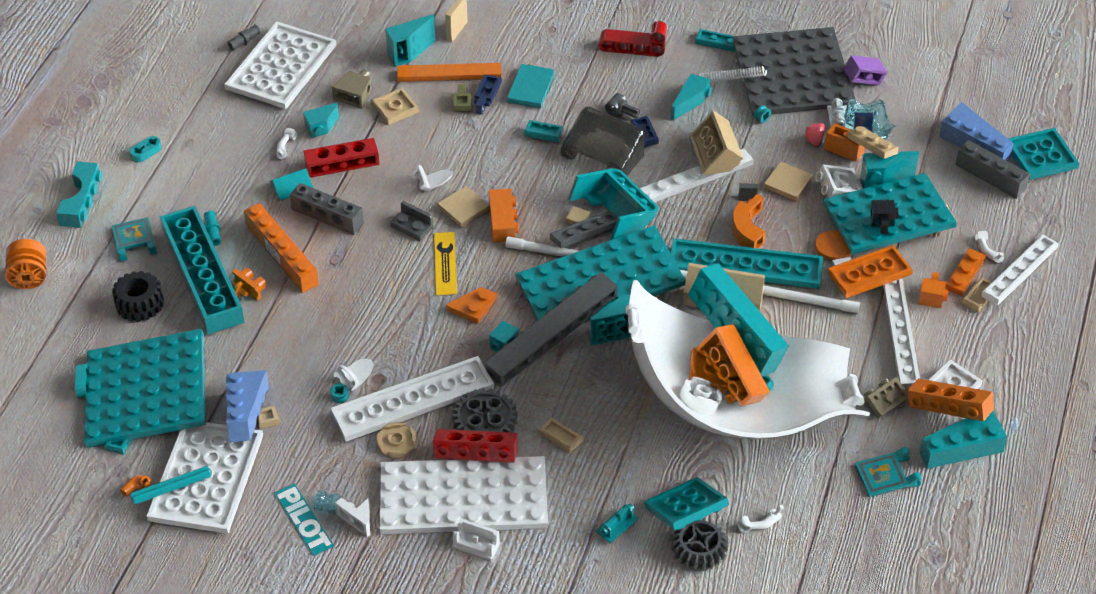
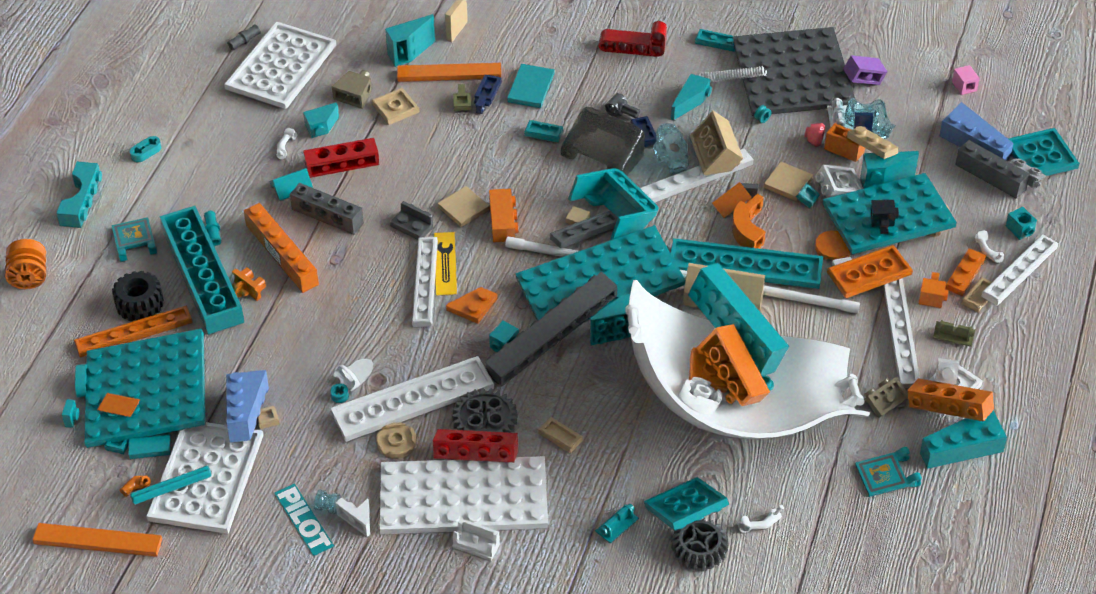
white piece [415,165,453,192] -> none
none -> orange tile [33,523,162,557]
none -> teal plate [62,399,80,428]
none -> orange tile [74,305,193,358]
none -> orange sticker [97,393,140,417]
none -> teal tile [129,435,171,459]
none -> white tile [412,237,438,327]
none -> clear light blue piece [653,123,689,176]
none -> orange sticker [712,182,751,218]
none -> teal tile [796,183,821,209]
none -> olive hinge [933,320,975,347]
none -> white brick [935,358,959,384]
none -> bright pink brick [952,65,980,95]
none -> teal brick [1005,206,1037,240]
none -> light grey hinge [1009,159,1046,189]

